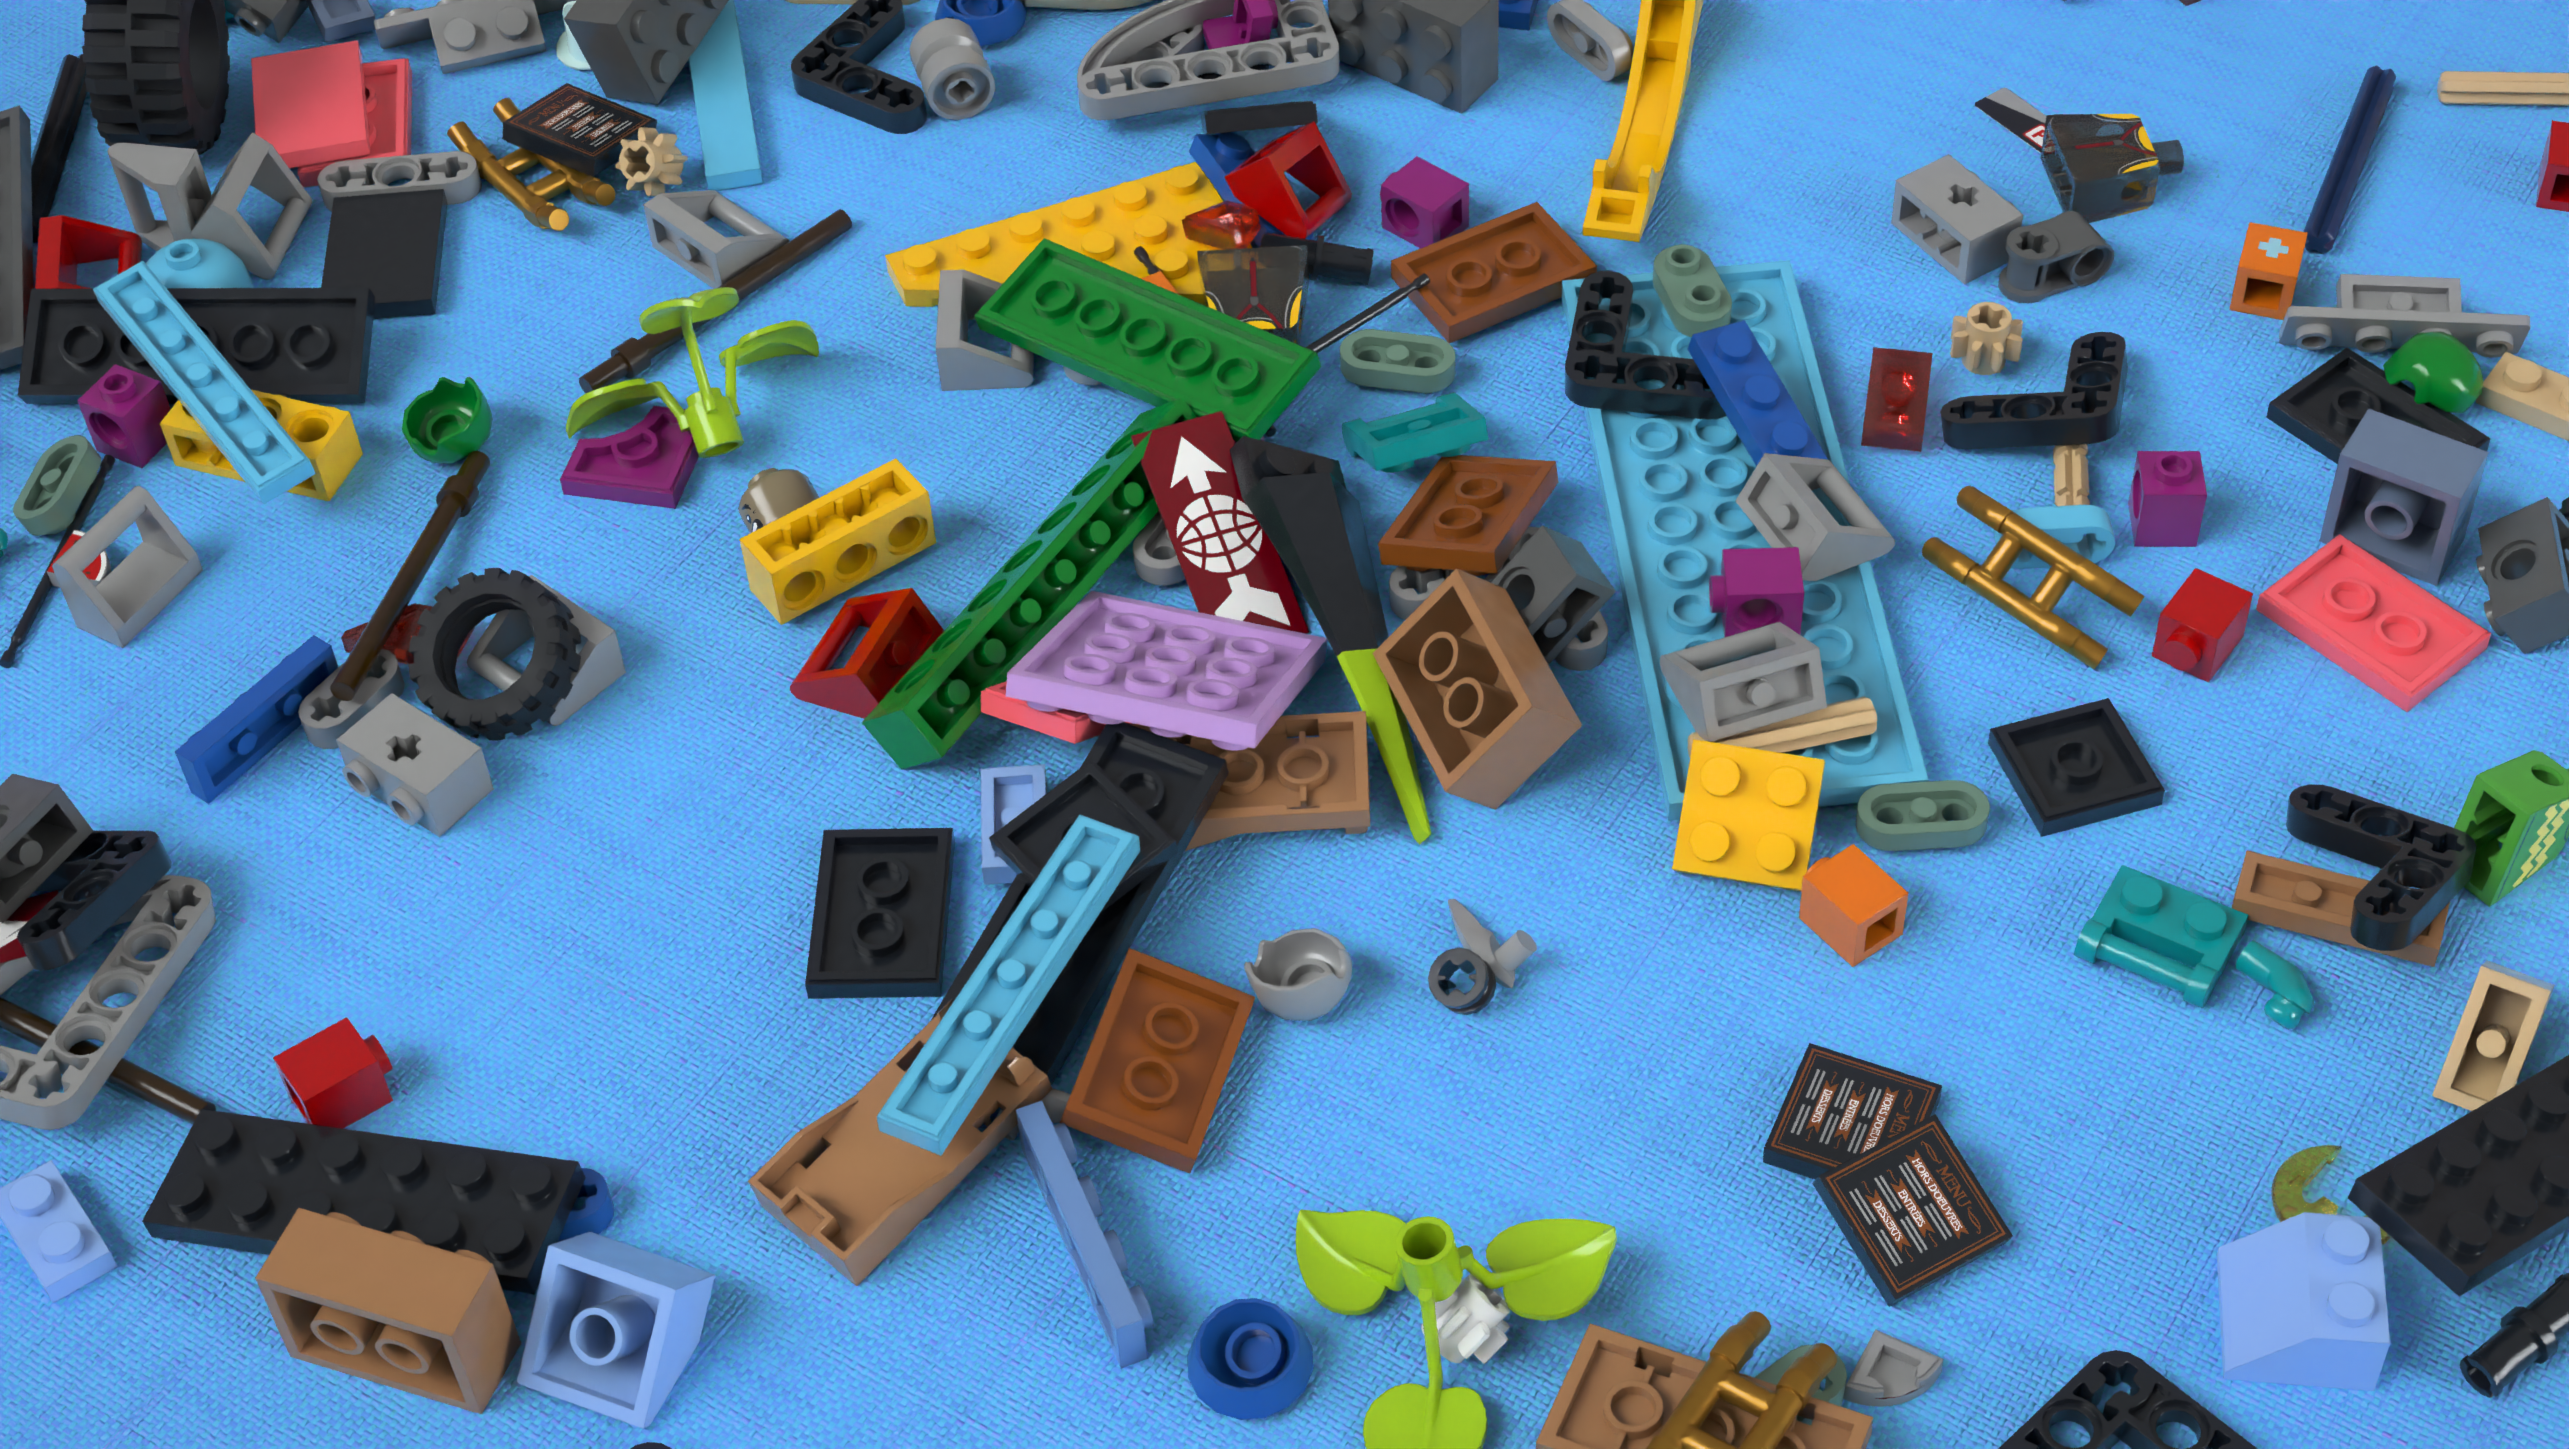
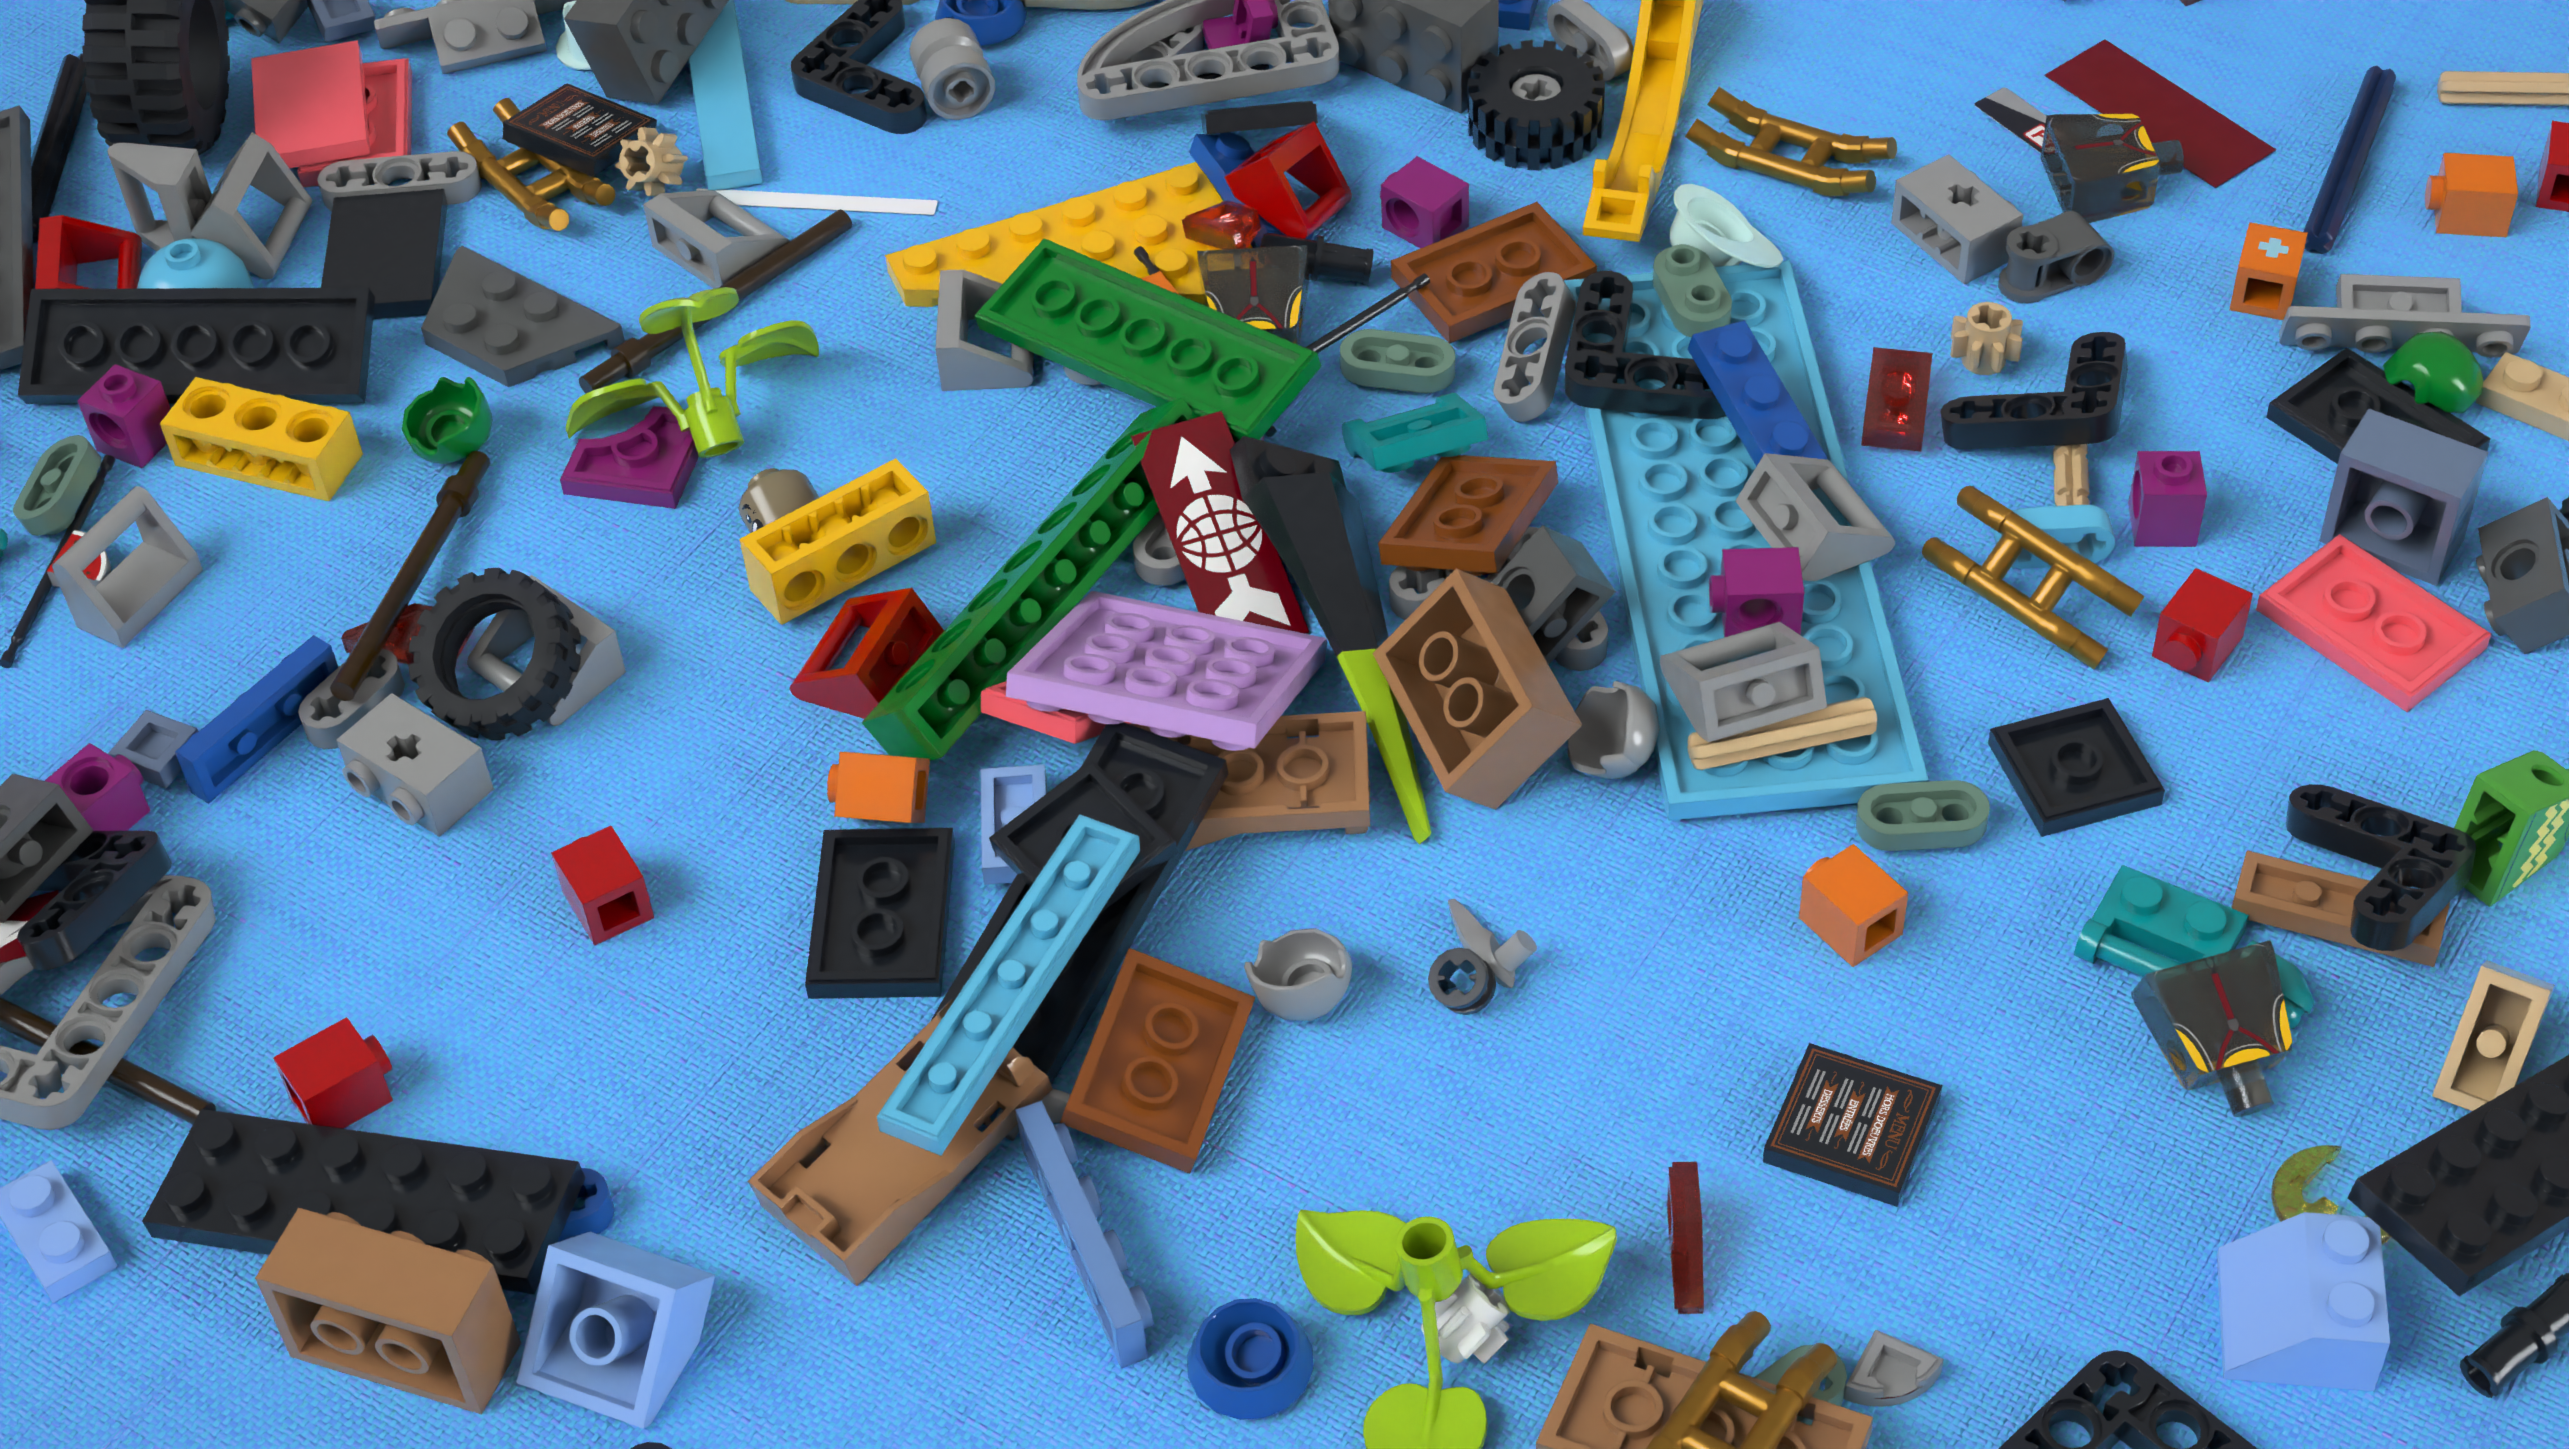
medium azure tile [93,261,316,504] -> none
yellow plate [1672,739,1826,892] -> none
black tile [1812,1114,2013,1307] -> none
none -> magenta brick [45,743,150,831]
none -> sand blue plate [108,710,198,788]
none -> dark grey wing [421,246,625,387]
none -> red brick [551,826,654,946]
none -> white sticker [696,188,938,215]
none -> orange brick [827,752,930,823]
none -> black bush [1468,40,1605,170]
none -> light grey beam [1493,272,1576,422]
none -> light grey hair [1568,681,1660,779]
none -> clear red tile [1666,1162,1704,1314]
none -> light aqua piece [1669,184,1783,268]
none -> pearl gold piece [1685,86,1897,197]
none -> dark red sticker [2044,39,2276,188]
none -> clear smoke torso [2131,940,2292,1117]
none -> orange brick [2425,153,2518,237]

